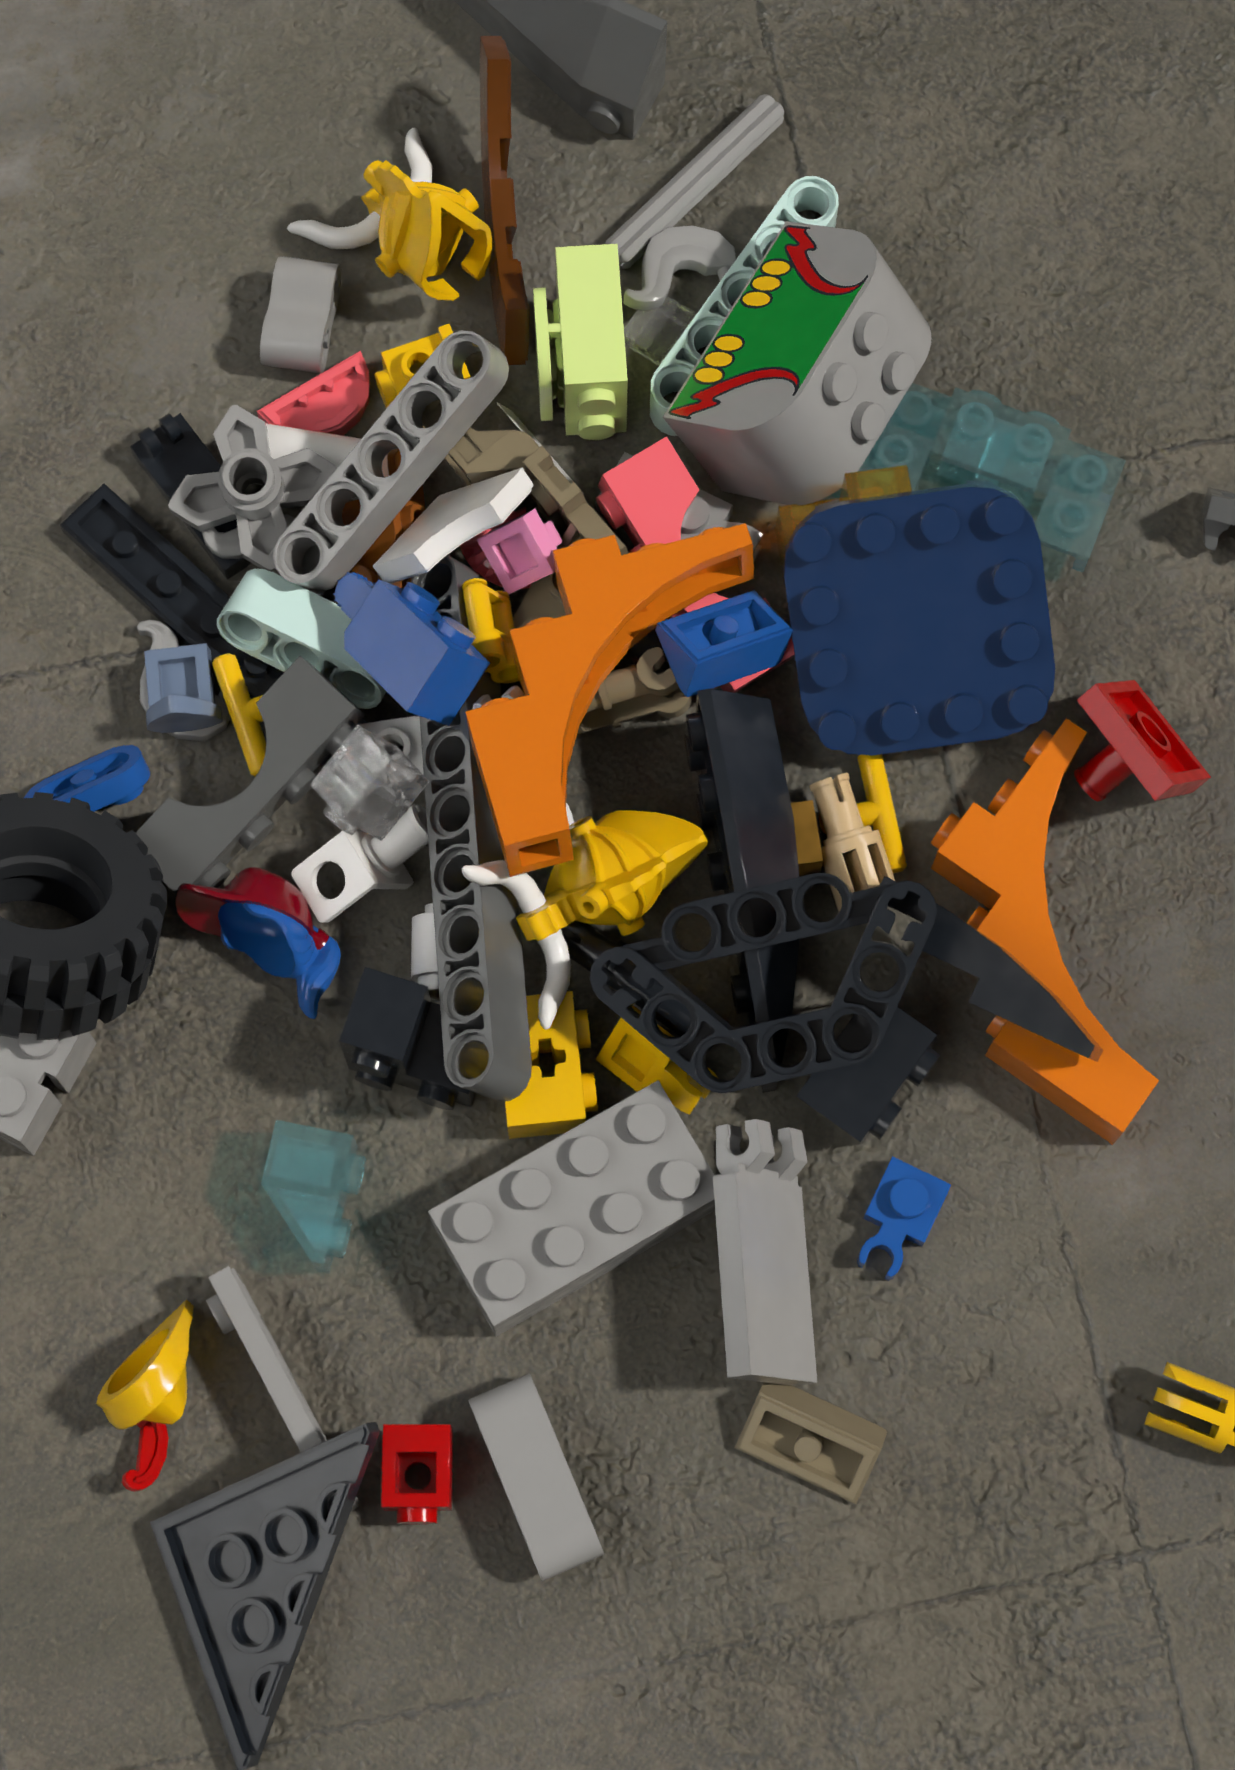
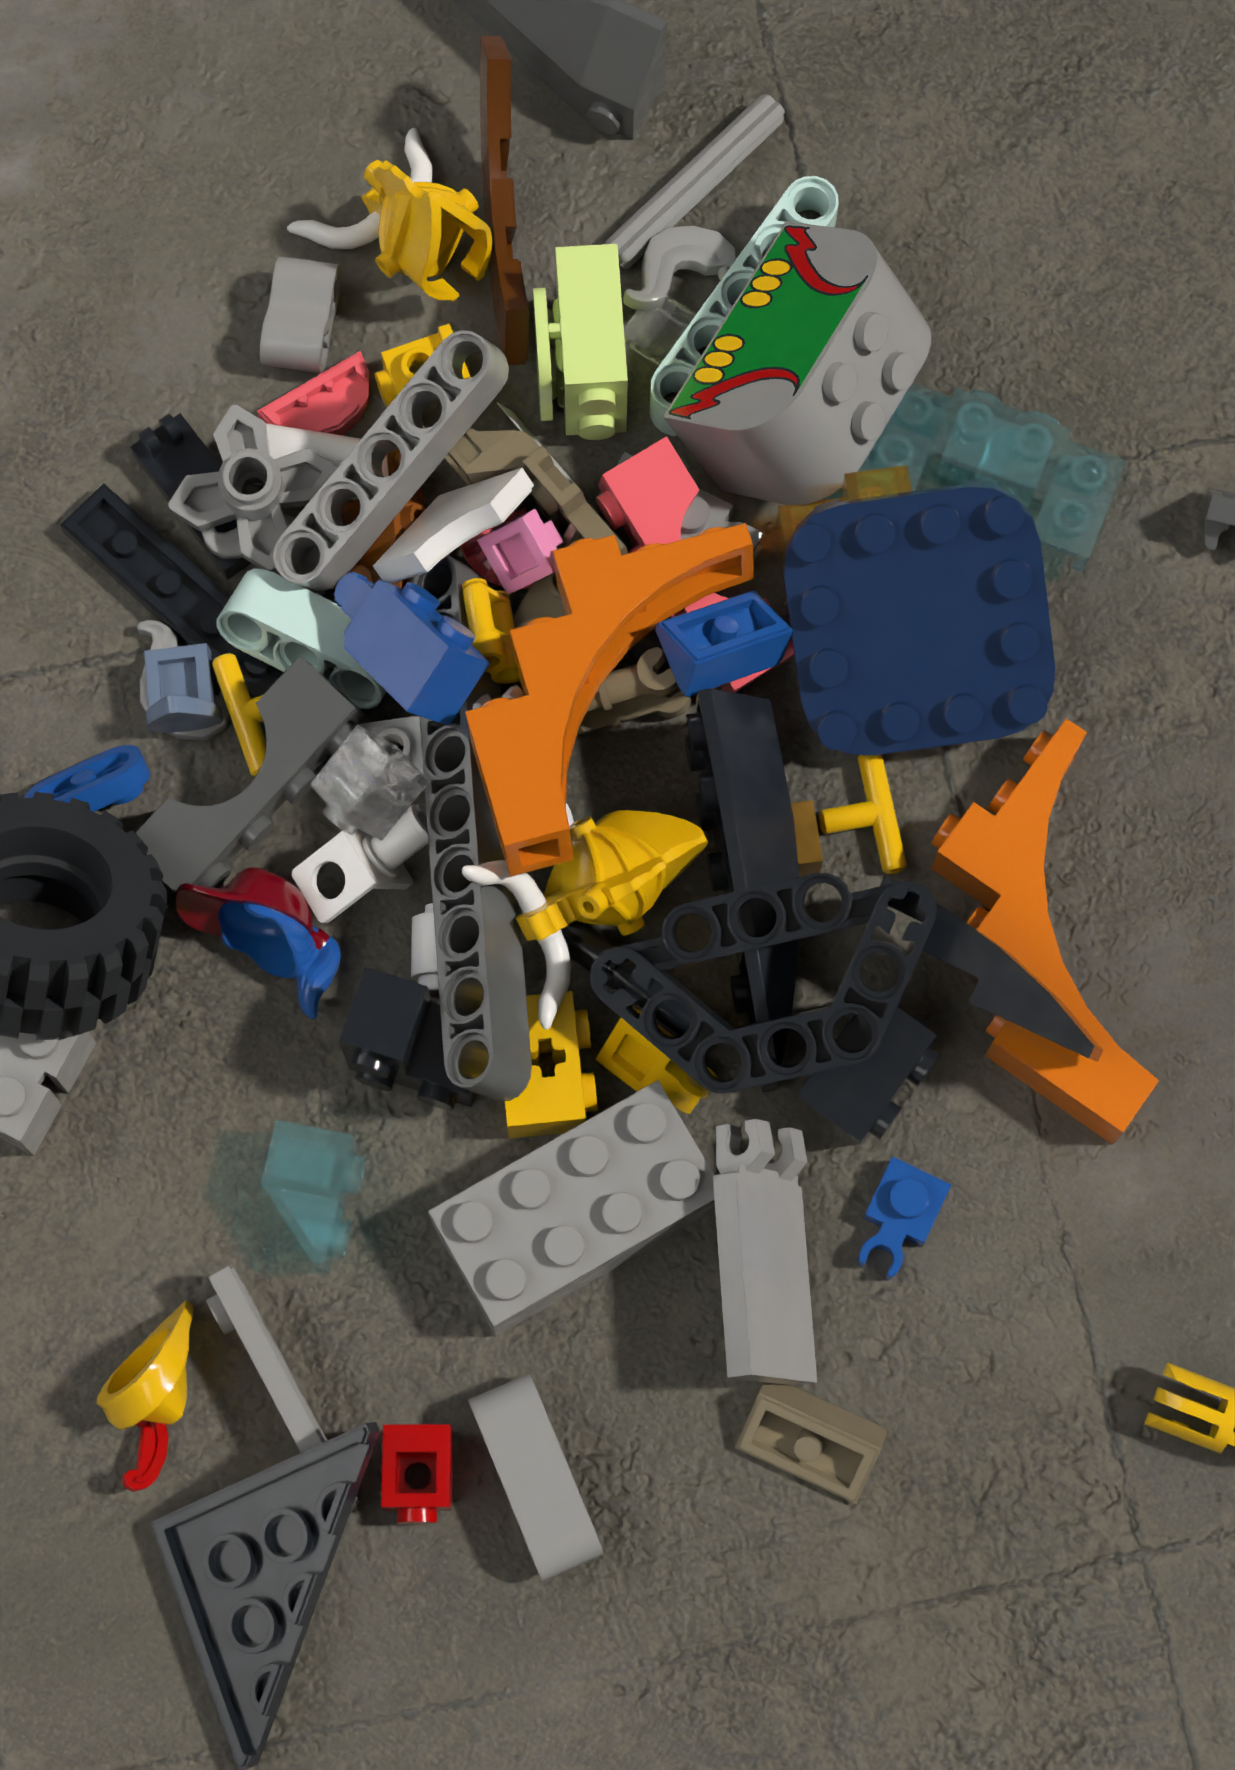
tan arm [809,773,895,913] -> none
red tile [1074,680,1211,802] -> none

